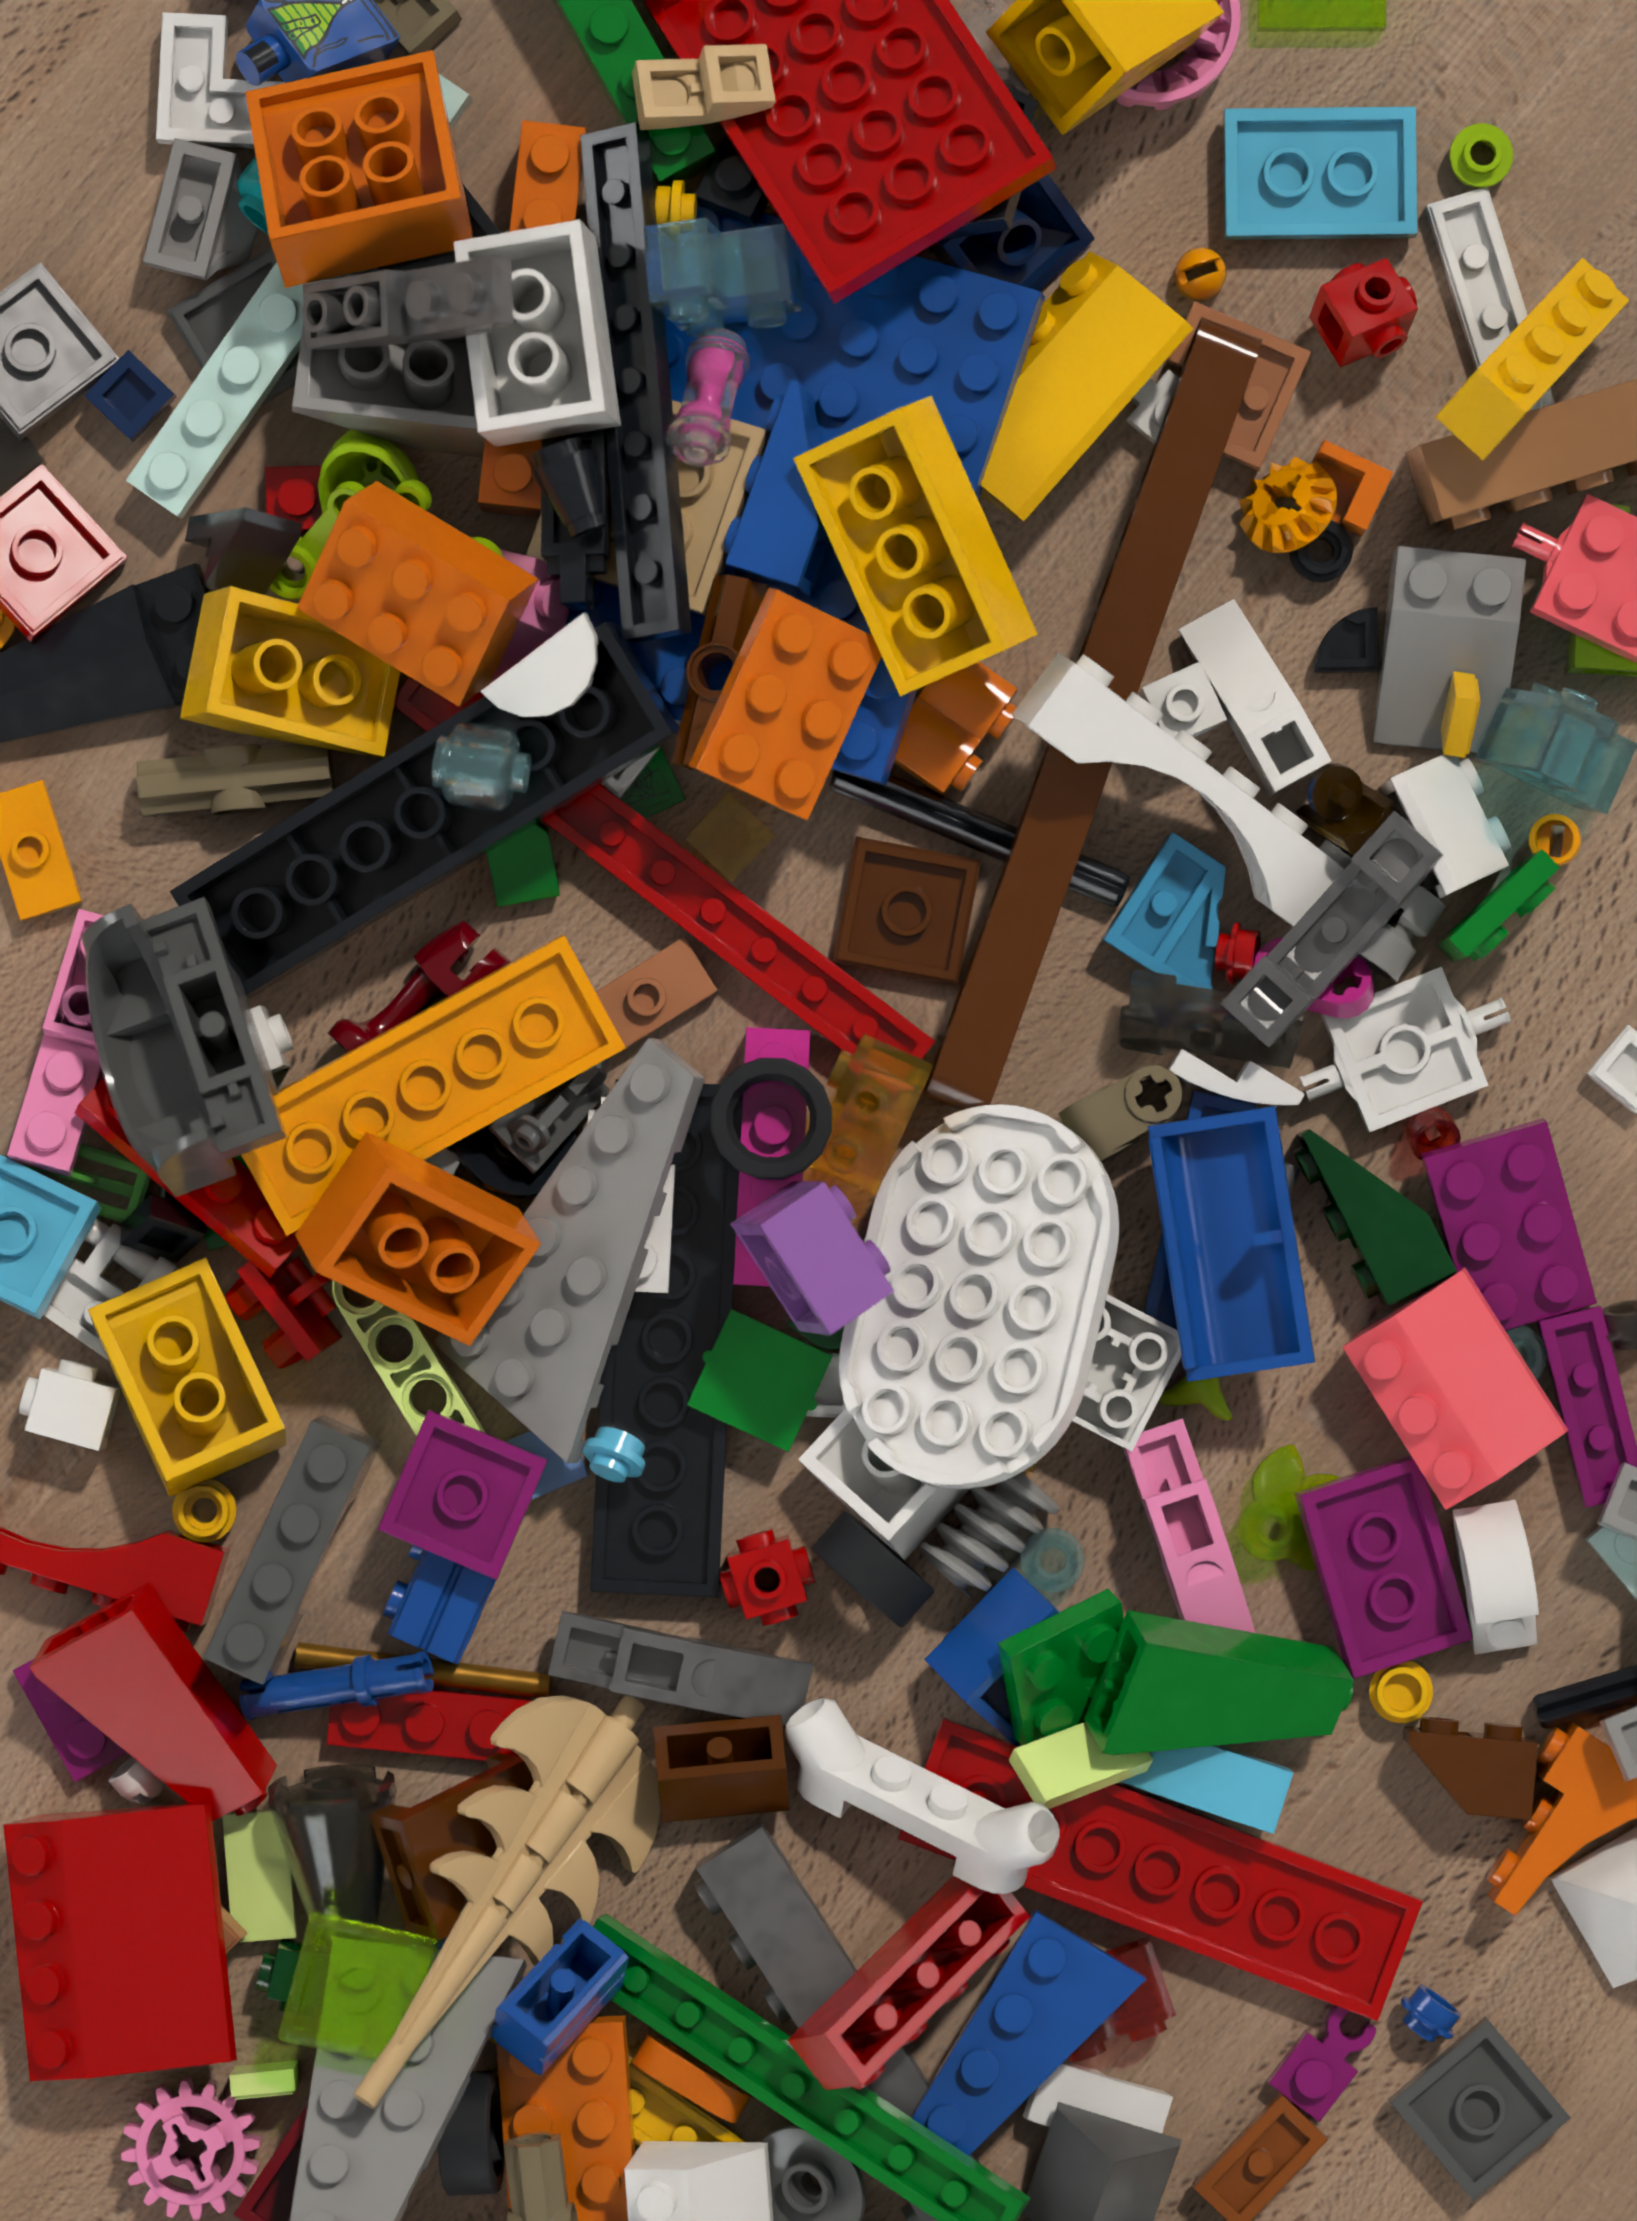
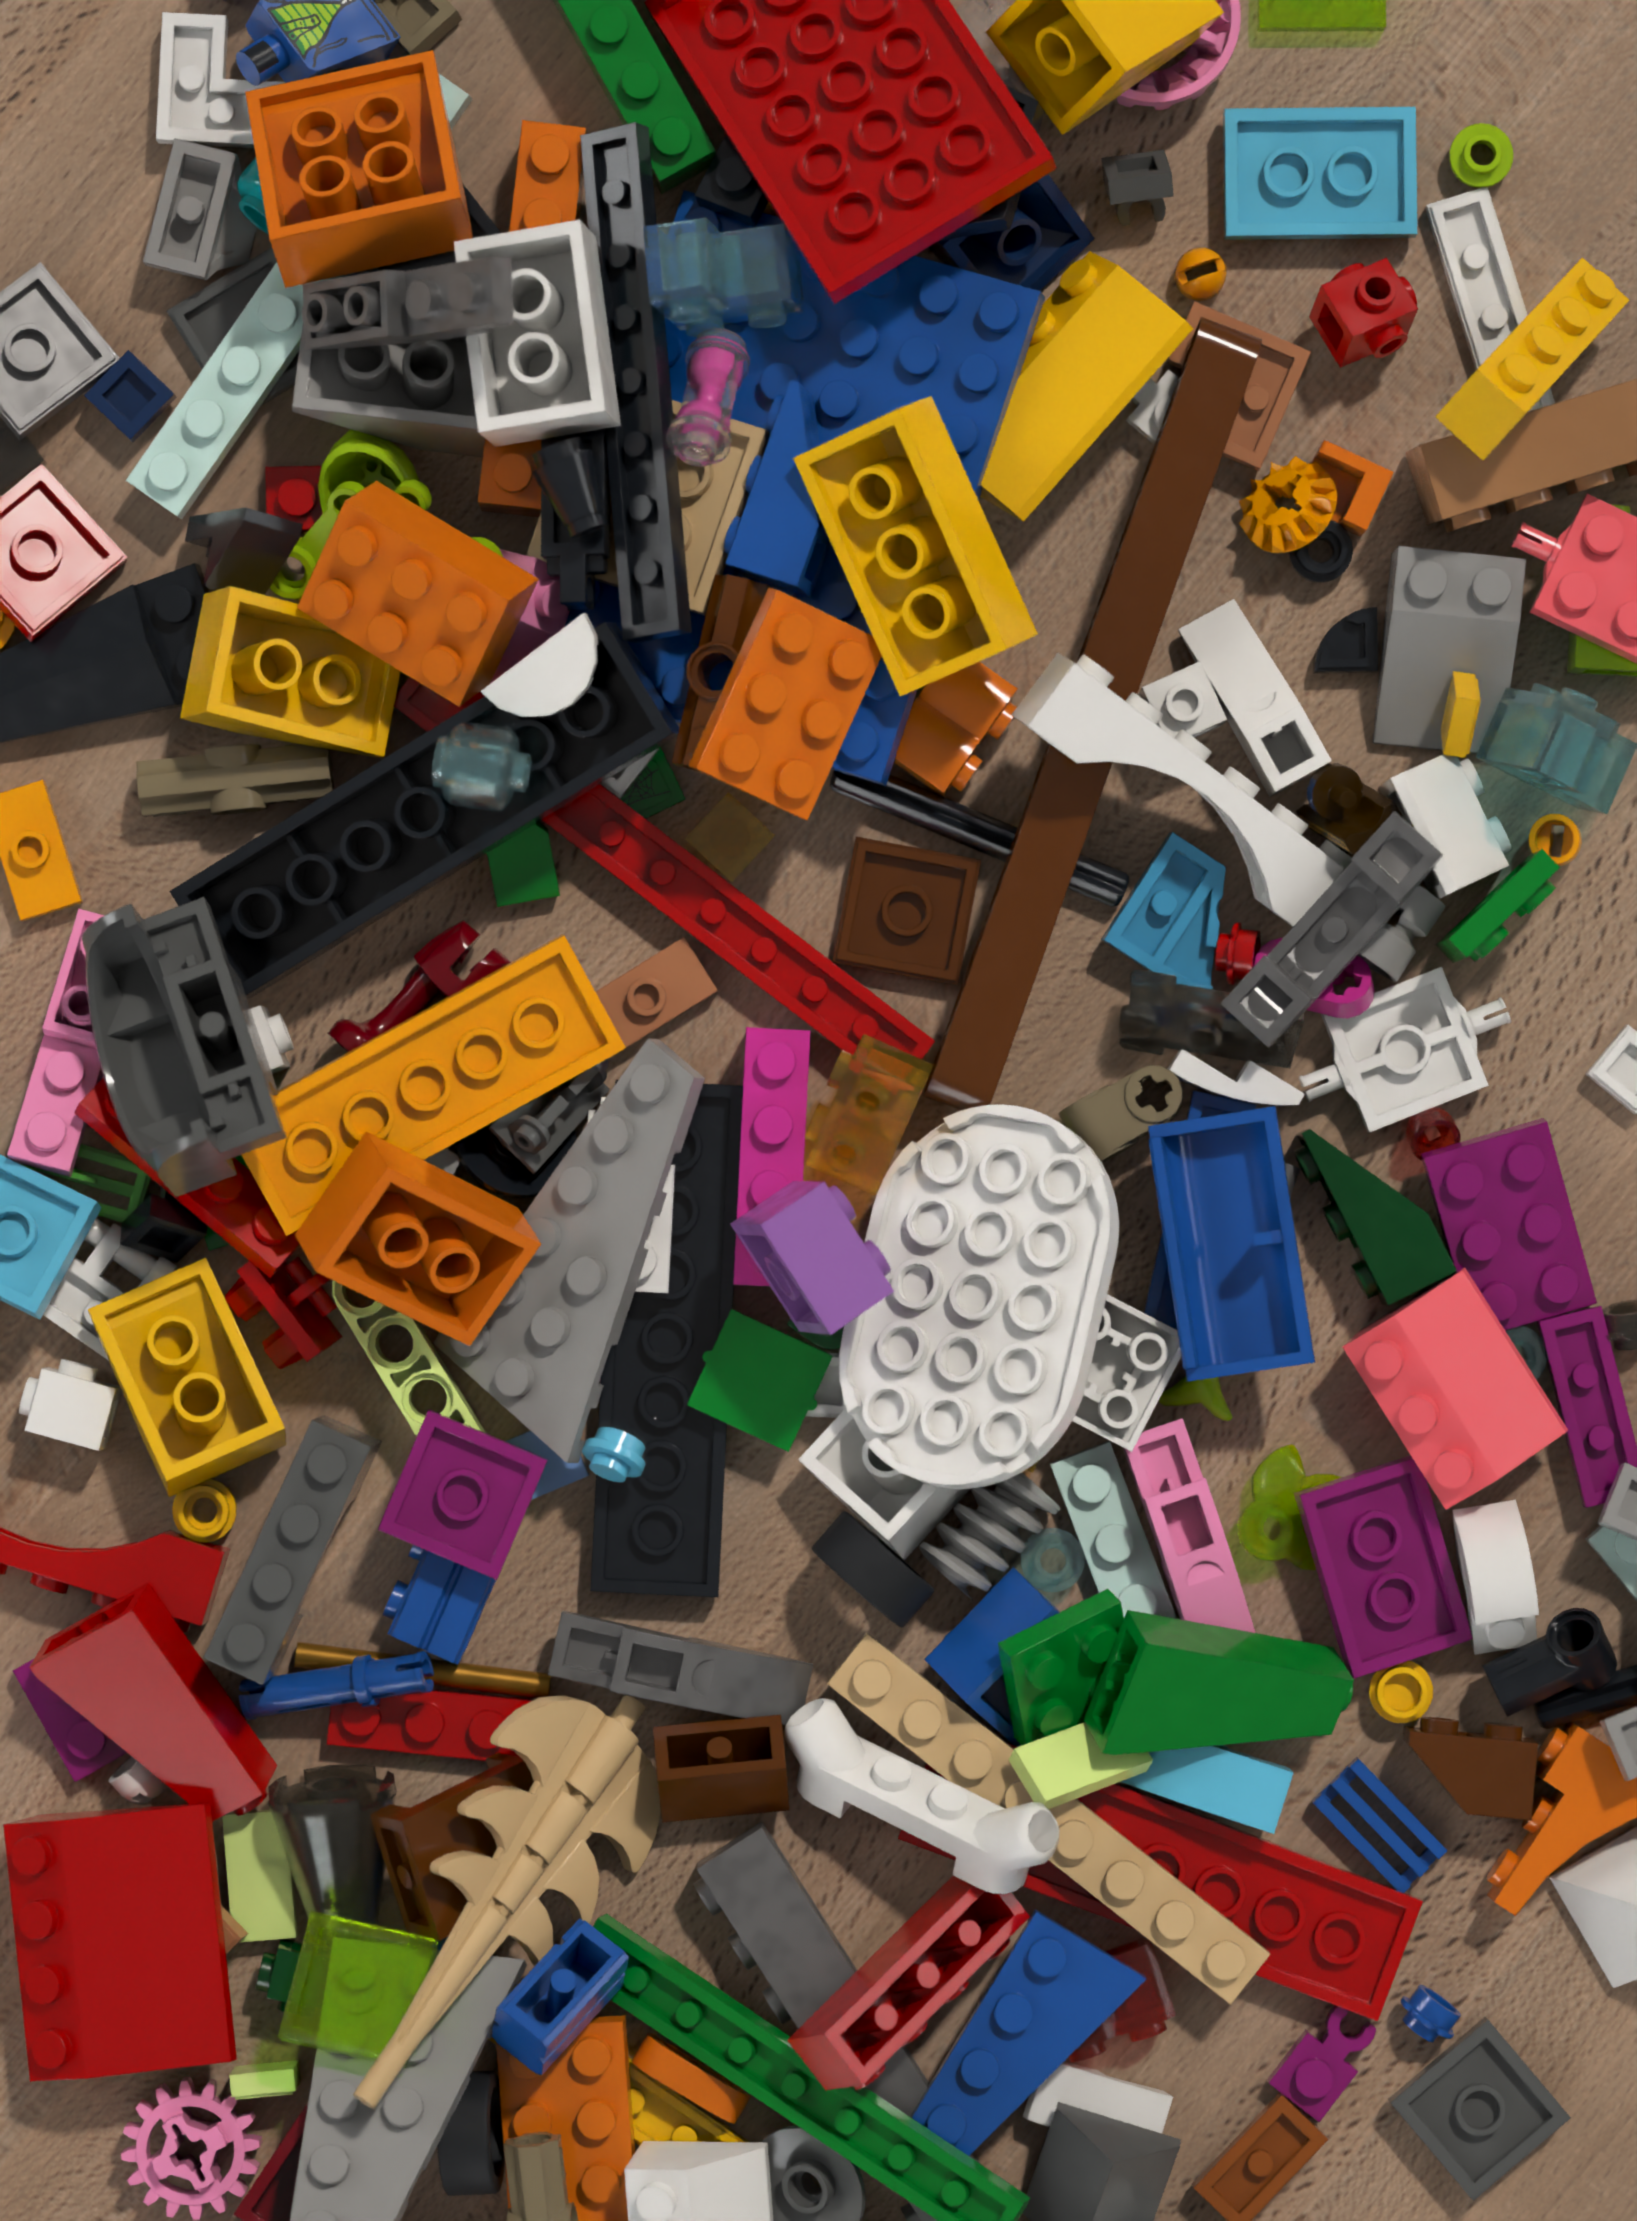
tan slope [631,44,775,130] -> none
yellow plate [655,180,697,245] -> none
black tyre [710,1058,832,1180] -> none
red brick [719,1529,816,1626] -> none
none -> tan plate [827,1632,1270,2005]
none -> light aqua plate [1049,1441,1177,1619]
none -> dark grey tile [1101,150,1174,226]
none -> blue tile [1311,1757,1448,1893]
none -> black piece [1482,1608,1617,1717]

